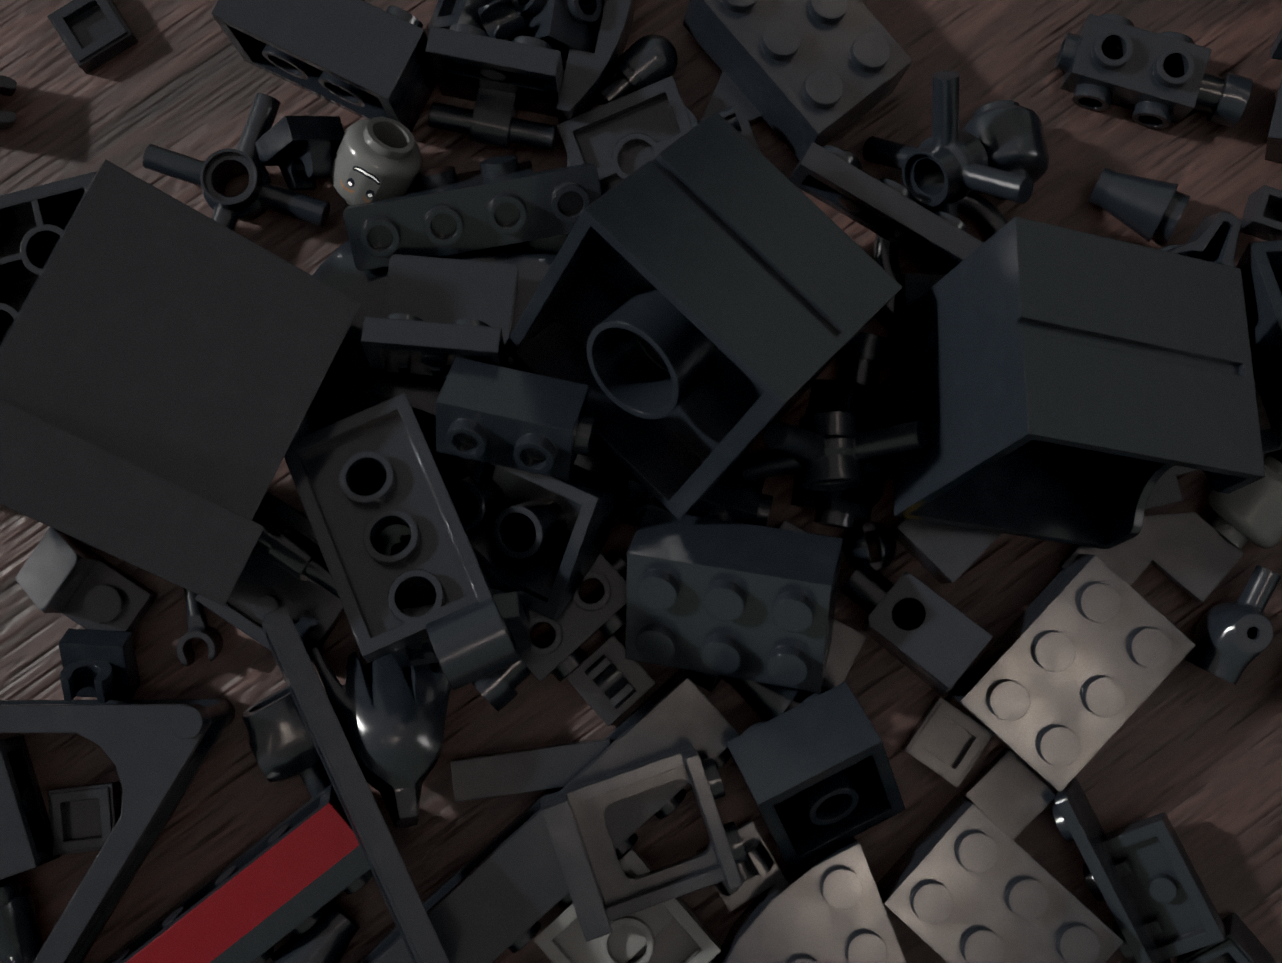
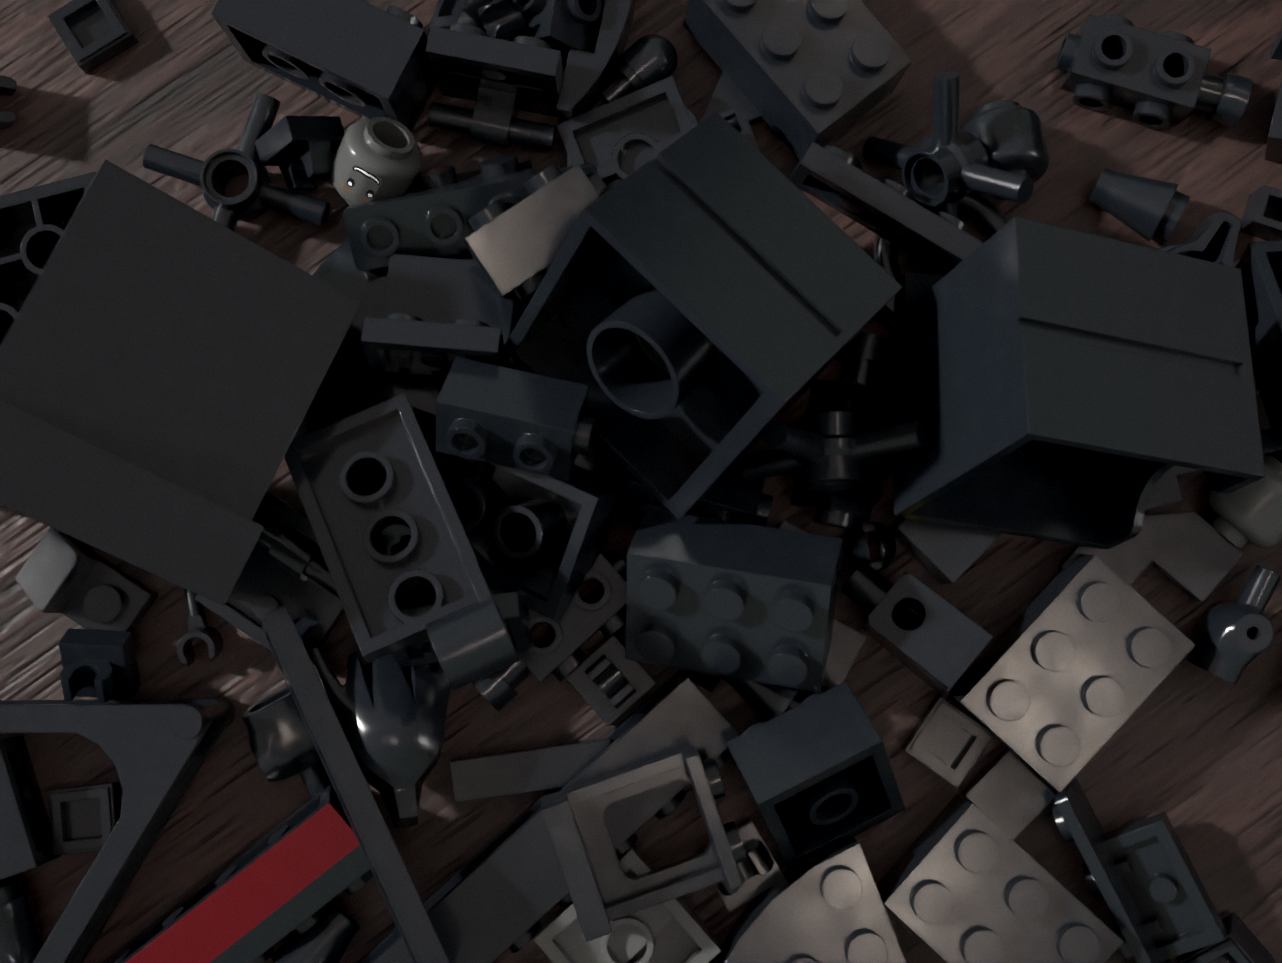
none -> black brick [463,162,609,300]

